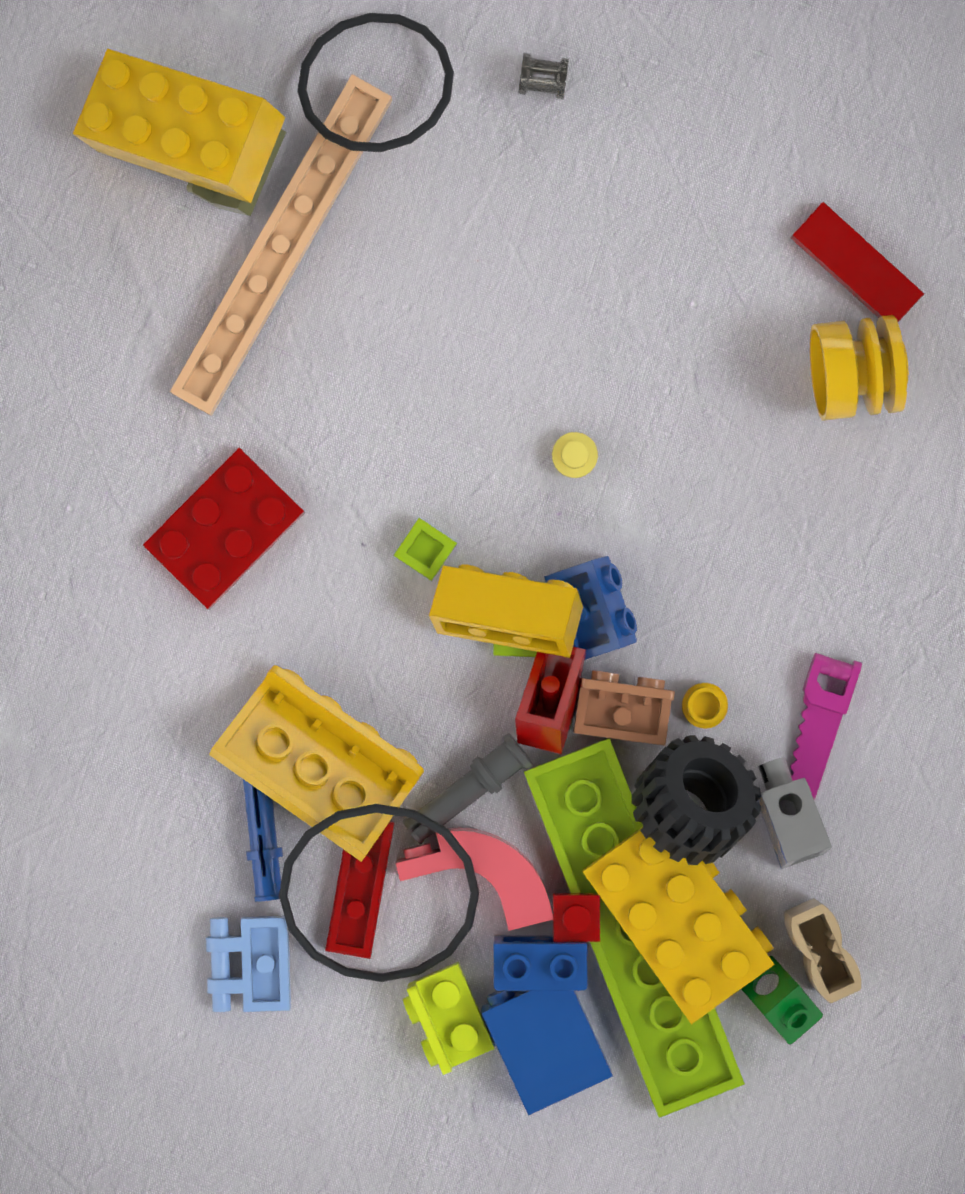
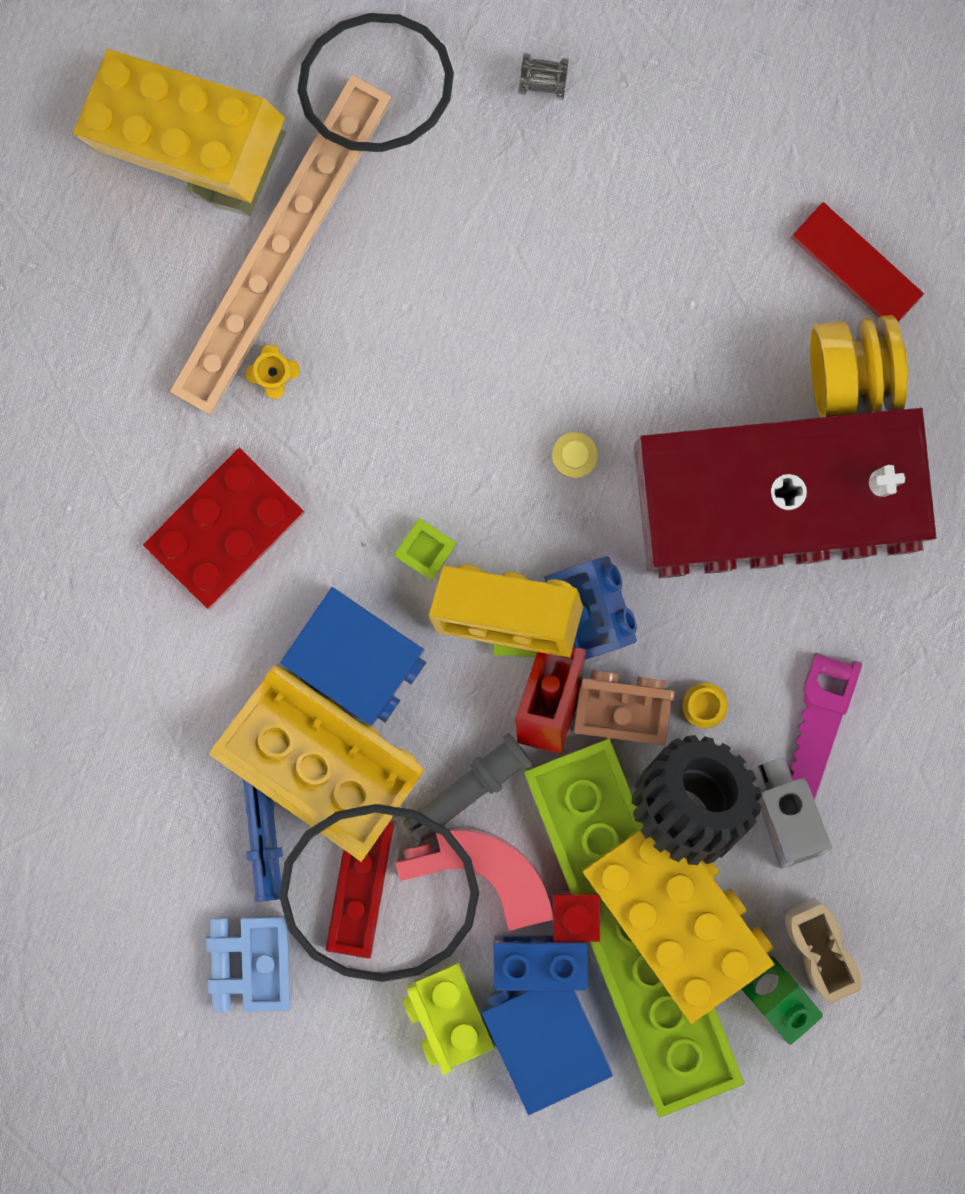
none -> yellow plate [245,344,300,399]
none -> blue brick [280,587,427,726]
none -> dark red piece [634,407,937,579]

